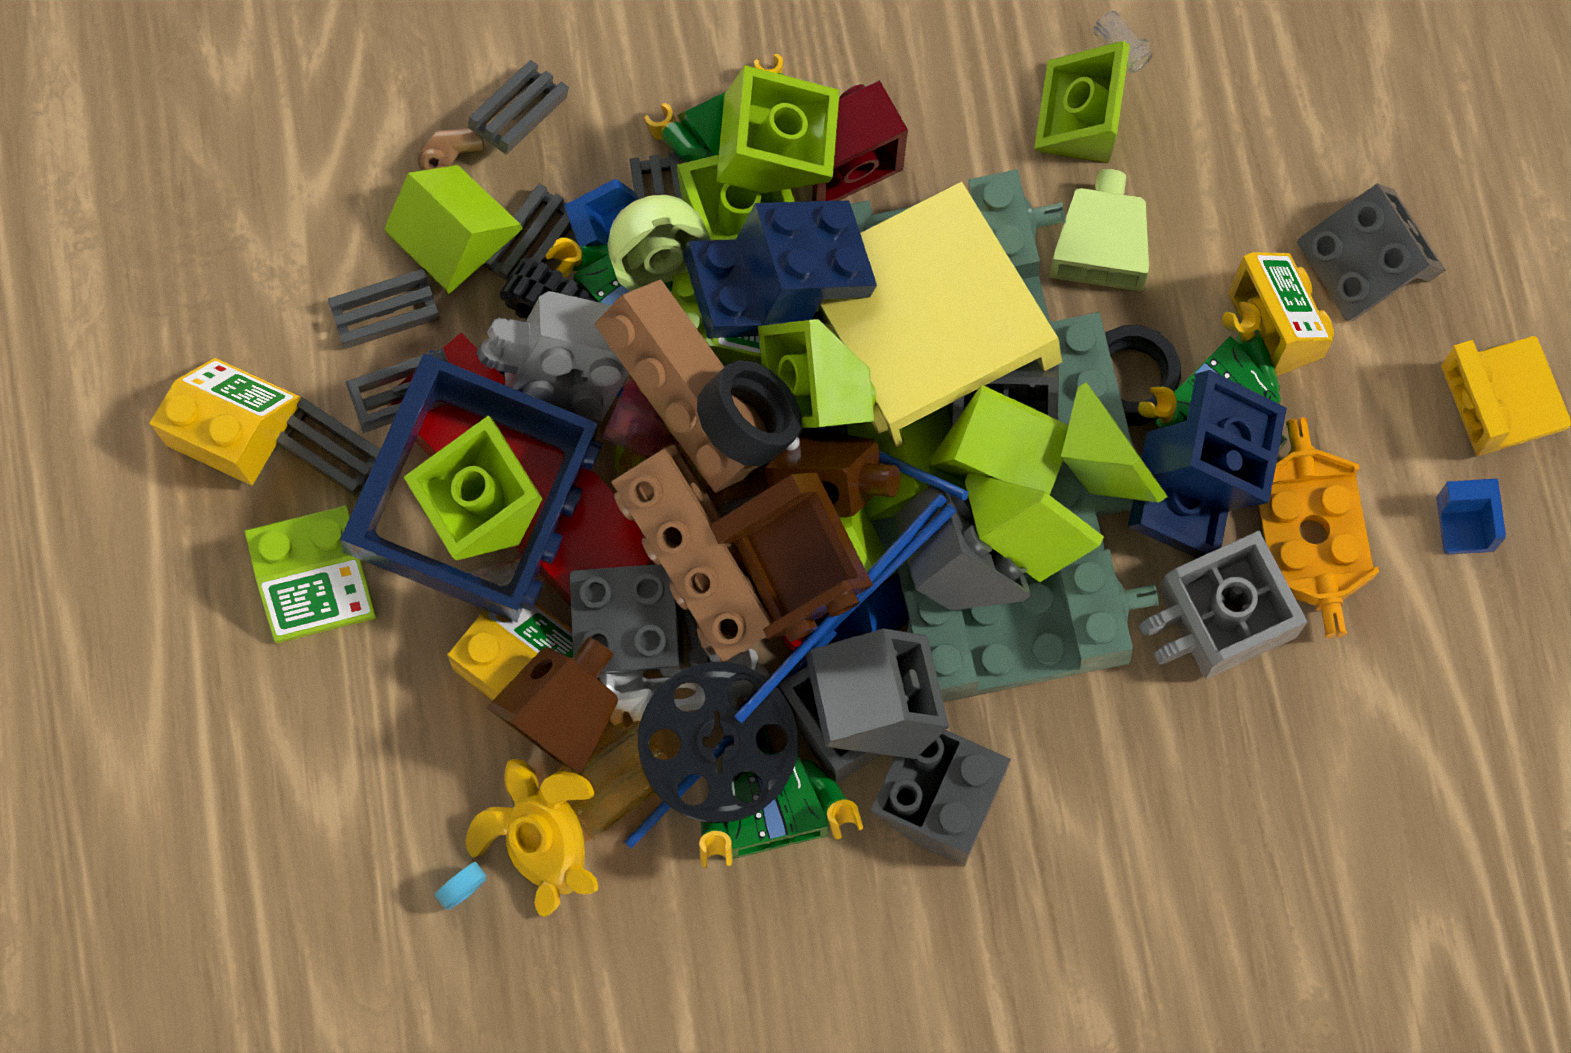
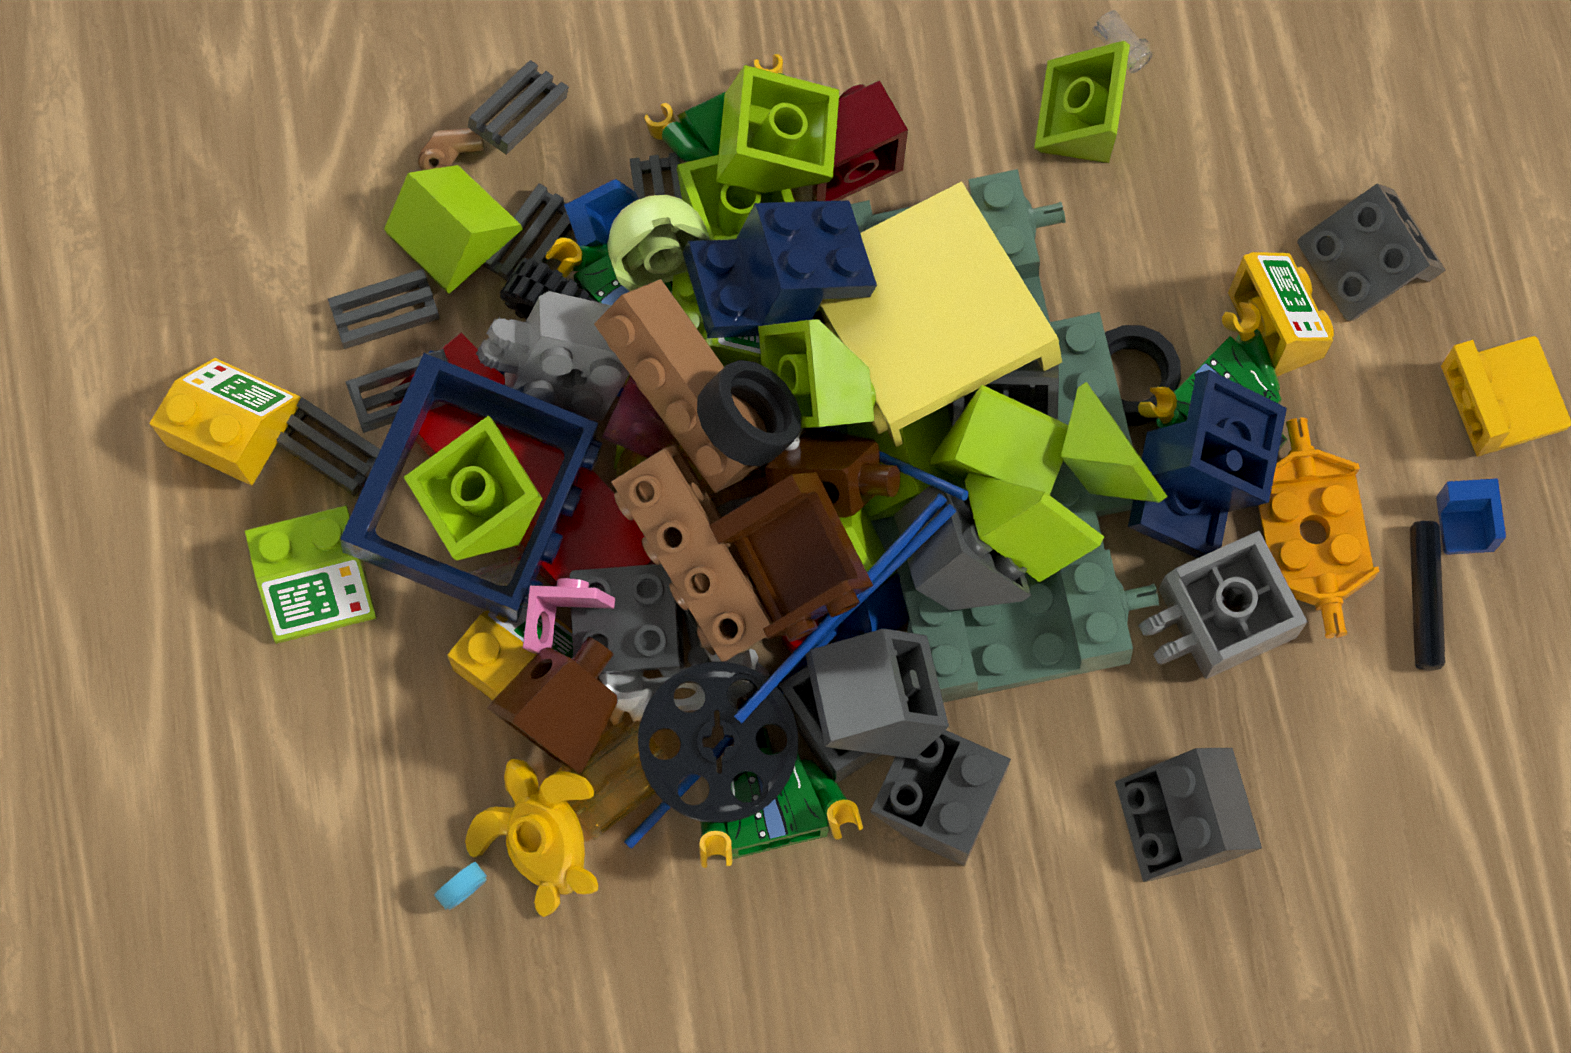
yellowish green torso [1049,169,1149,292] -> none
none -> bright pink bracket [523,578,615,655]
none -> dark grey slope [1115,748,1262,882]
none -> black axle [1410,520,1445,671]

